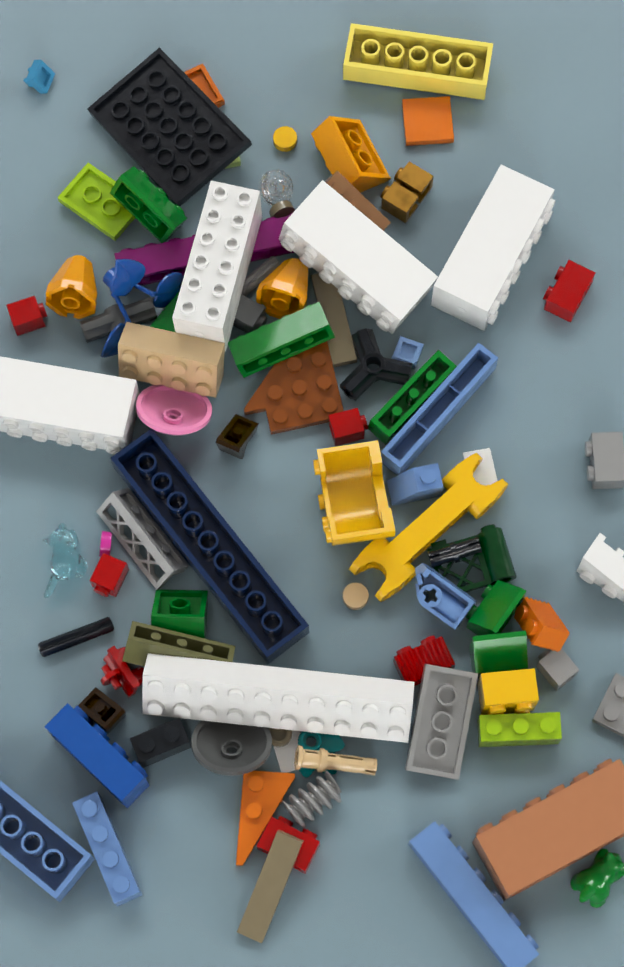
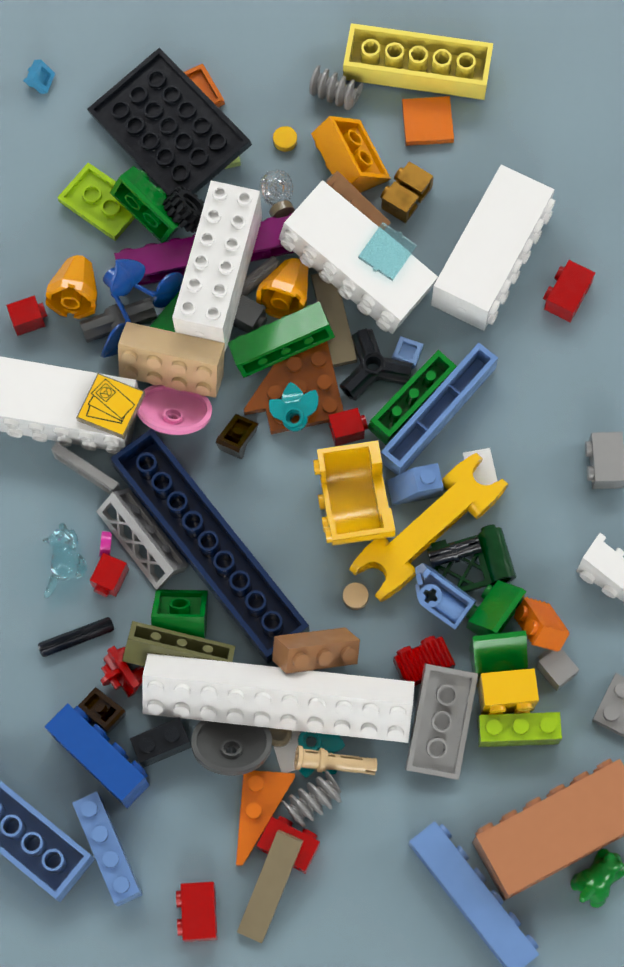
none -> light grey tile [51,442,121,494]
none -> yellow tile [76,373,146,439]
none -> black tyre [163,186,204,233]
none -> red brick [176,882,218,942]
none -> teal plate [269,382,319,432]
none -> medium nougat brick [272,627,360,674]
none -> light grey piece [309,65,363,110]
none -> clear light blue piece [358,222,417,281]

